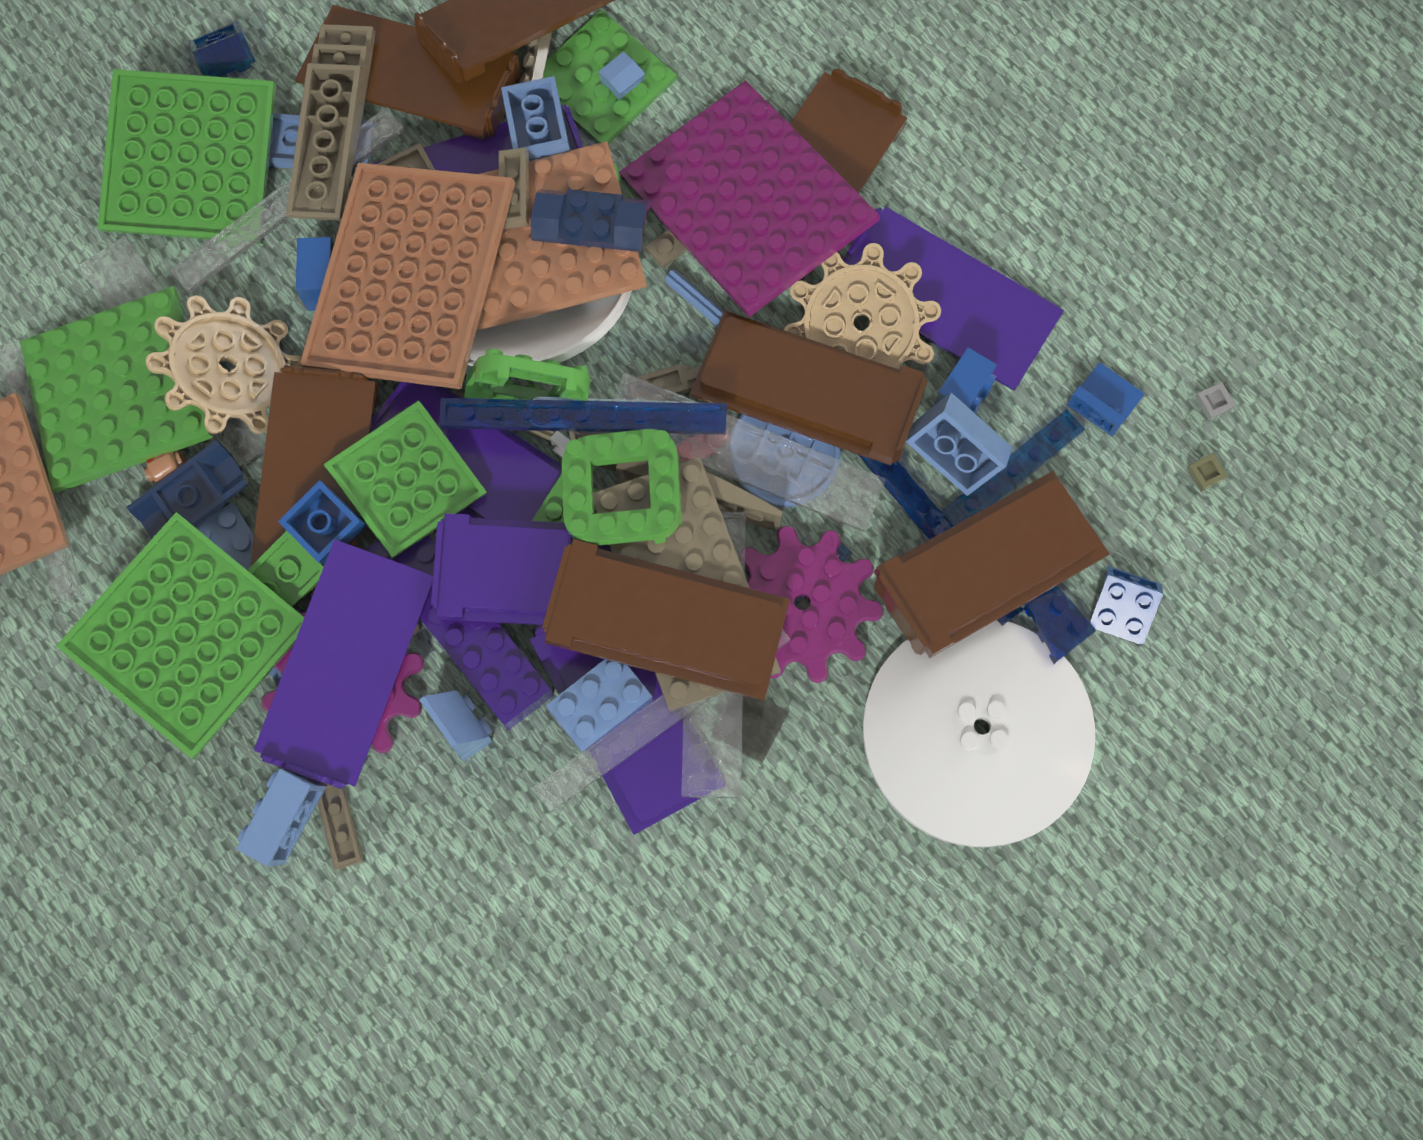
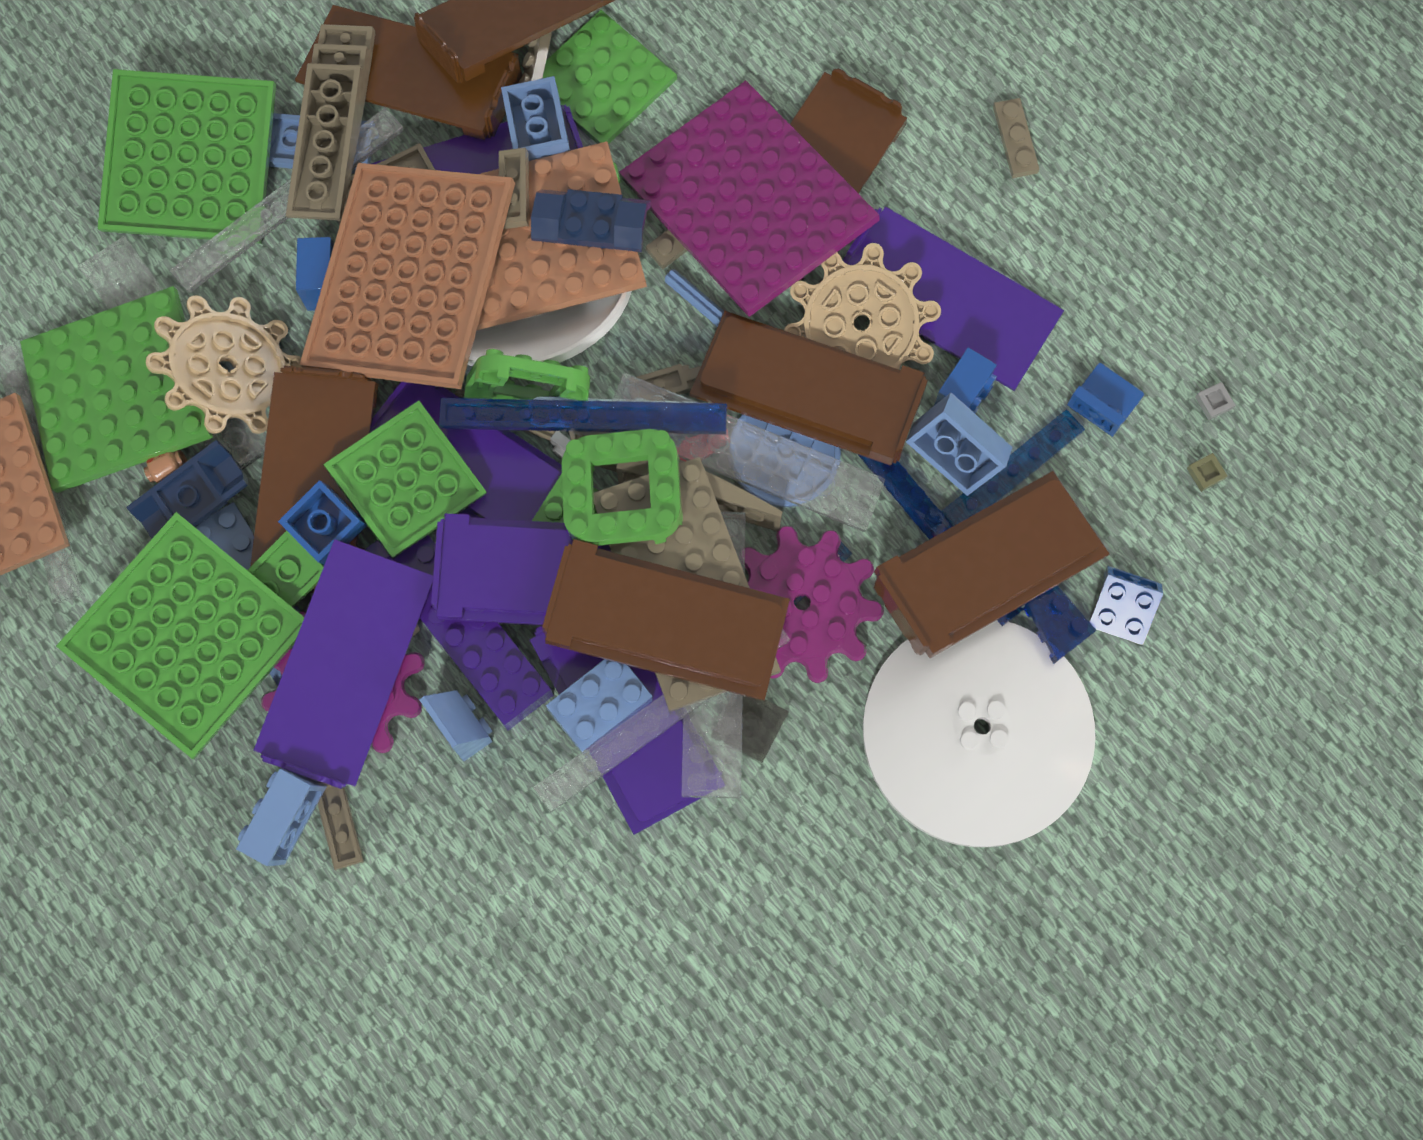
clear blue slope [189,21,256,78] -> none
medium blue piece [598,52,645,100] -> none
none -> dark tan plate [993,98,1039,178]

